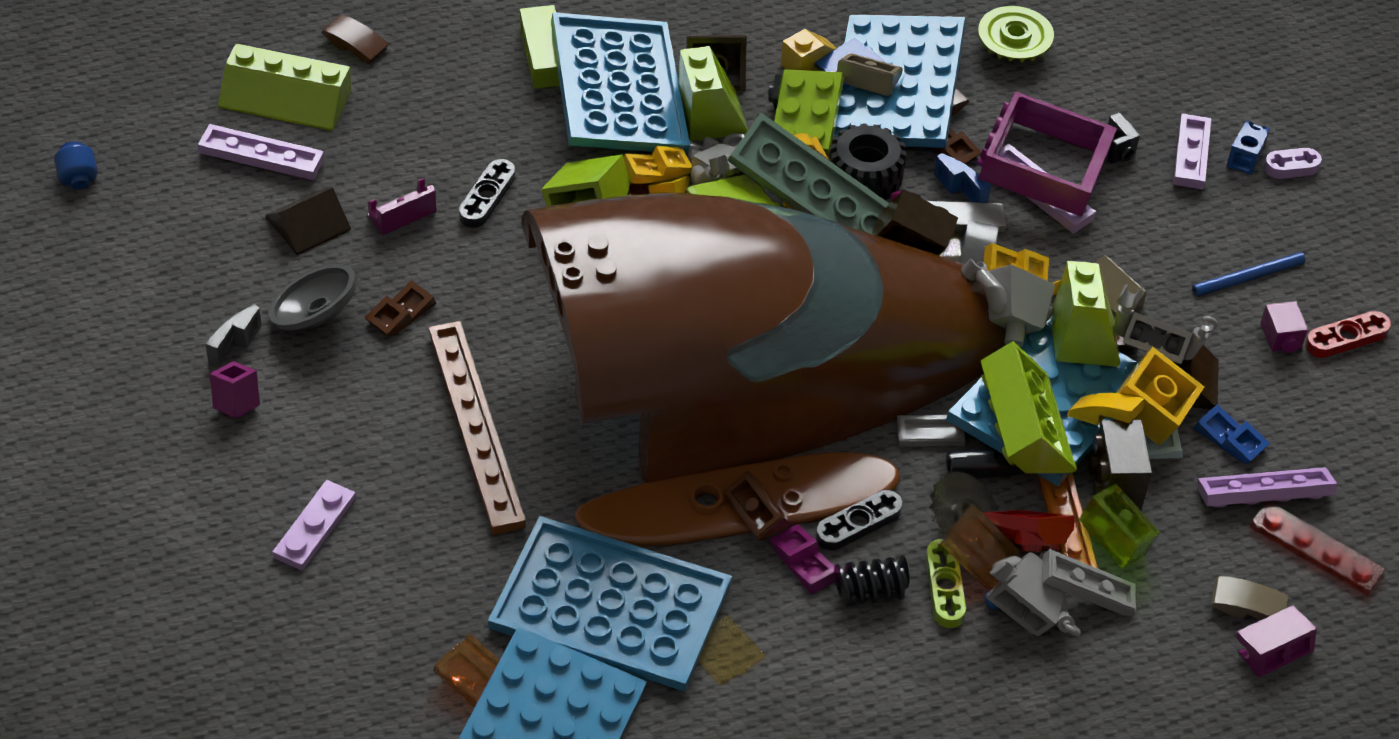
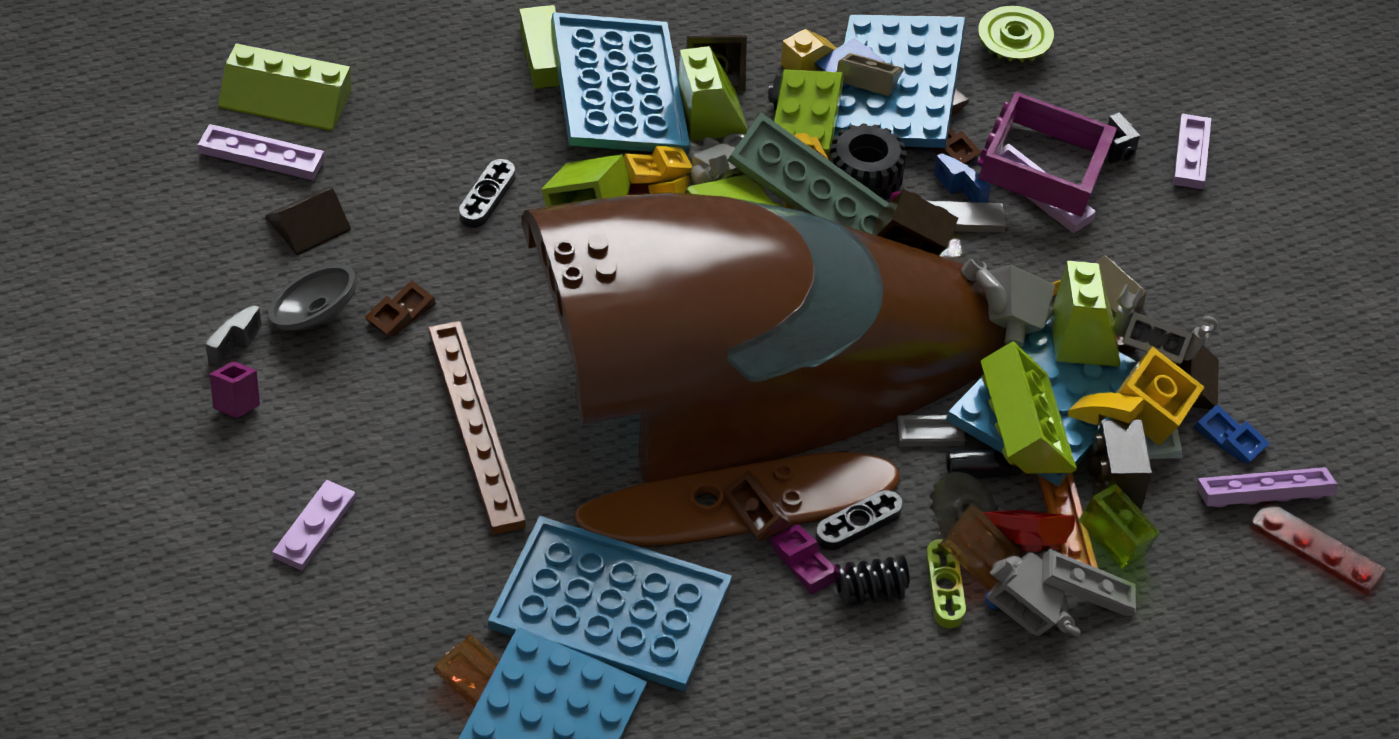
blue head [54,141,98,189] -> none
reddish brown slope [321,14,389,64] -> none
magenta hinge [367,178,437,235] -> none
clear yellow piece [698,615,766,686] -> none
dark grey slope [960,220,999,264] -> none
yellow slope [984,243,1049,281] -> none
blue piece [1192,252,1306,297] -> none
dark tan slope [1211,576,1288,620] -> none
blue leg [1226,120,1270,175] -> none
hinge [1236,605,1317,678] -> none
magenta brick [1260,301,1308,353] -> none
lavender beam [1264,148,1322,179] -> none
red beam [1305,311,1391,358] -> none

